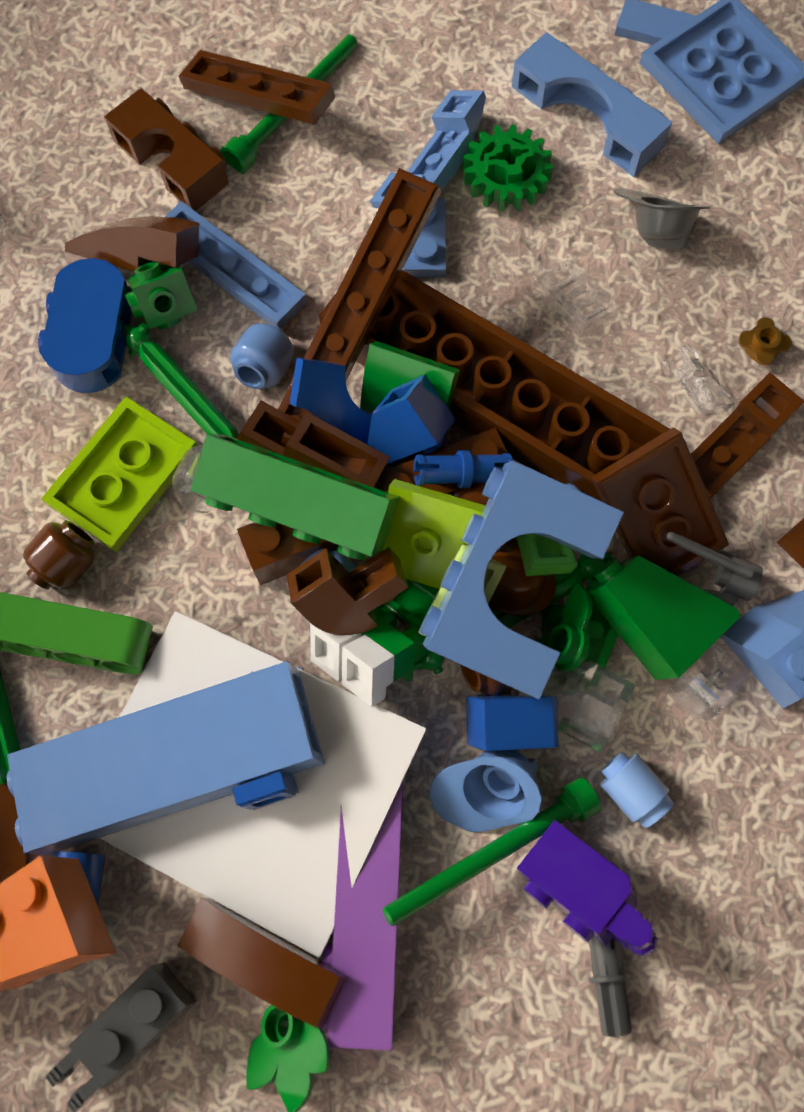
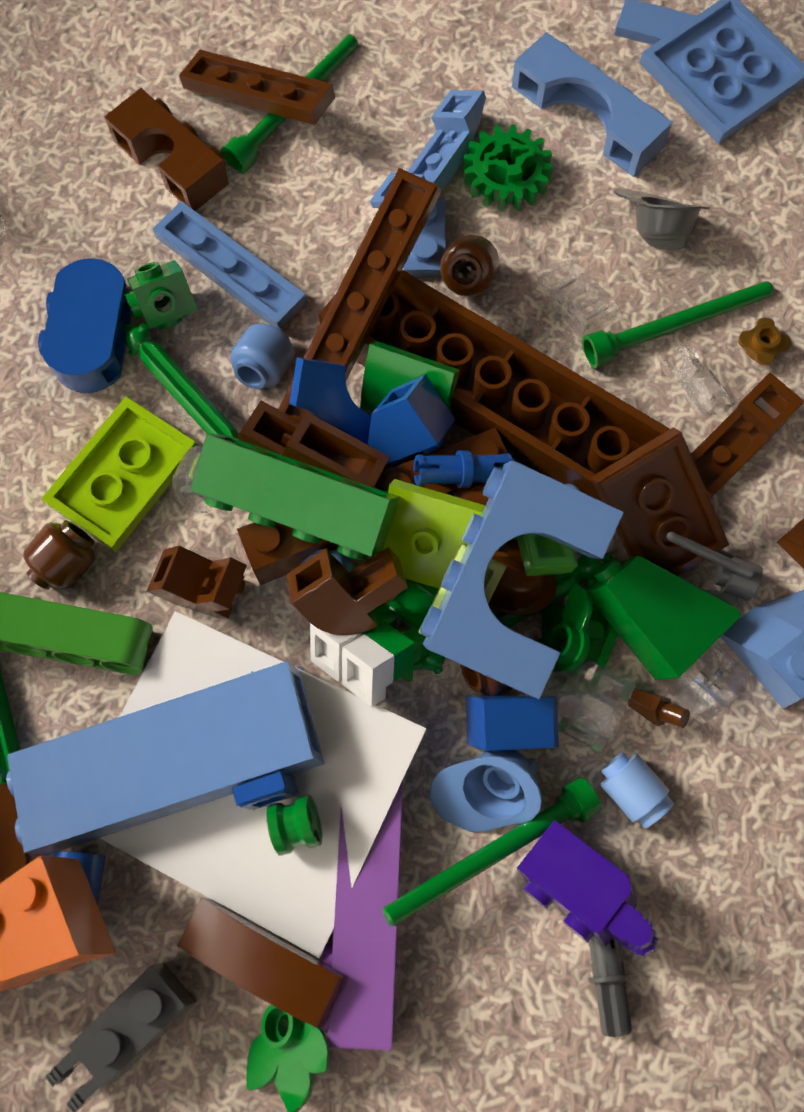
reddish brown slope [65,216,199,272] -> none
none -> reddish brown brick [146,545,247,619]
none -> green wheel [266,794,322,856]
none -> reddish brown head [440,235,500,297]
none -> green piece [582,281,774,369]
none -> reddish brown bar [611,682,690,728]

